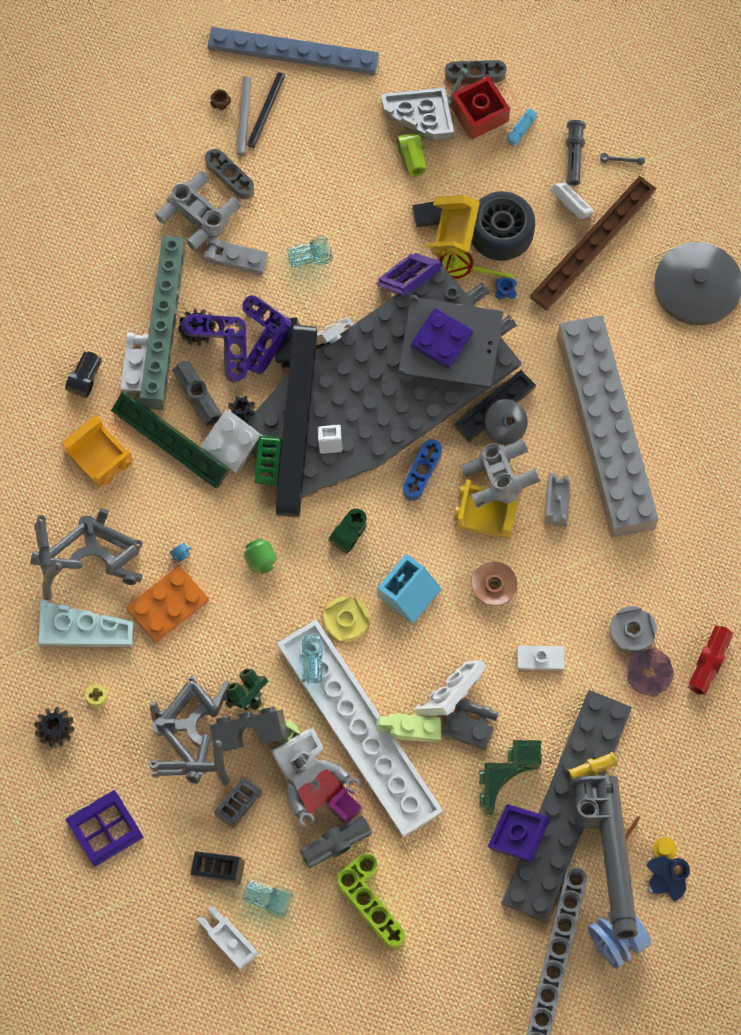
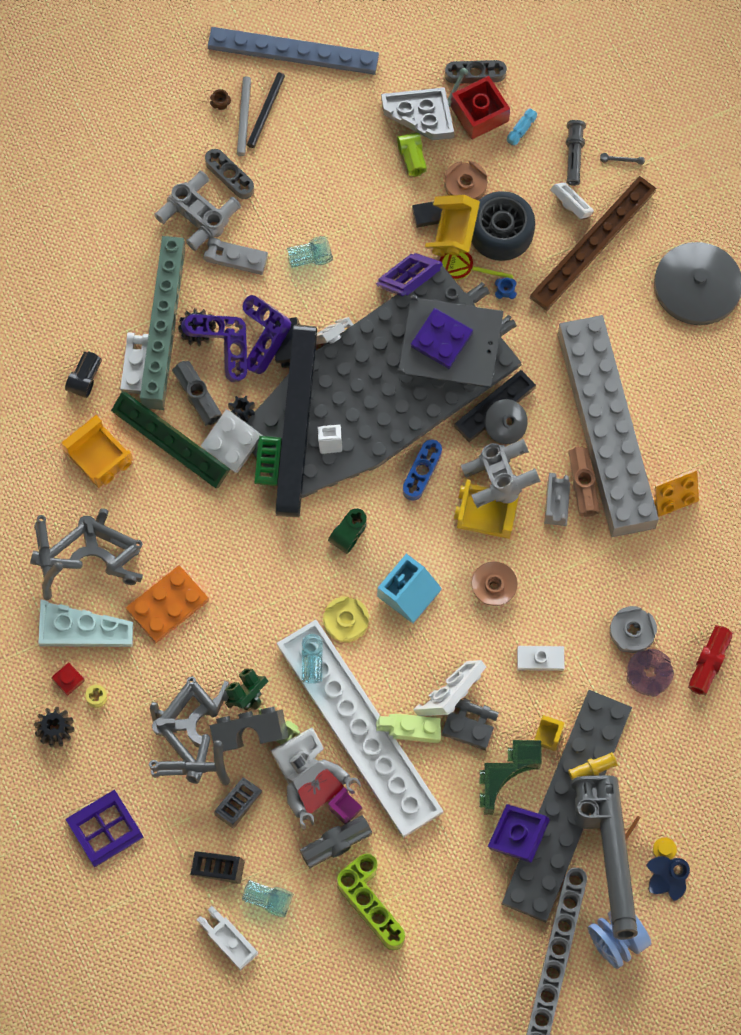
dark azure plate [169,542,191,562] -> none
bright green head [243,538,277,574] -> none
none -> red plate [51,662,85,696]
none -> nougat plate [444,161,488,200]
none -> yellow panel [533,715,565,751]
none -> nougat piece [568,446,599,517]
none -> light orange hinge [653,469,699,517]

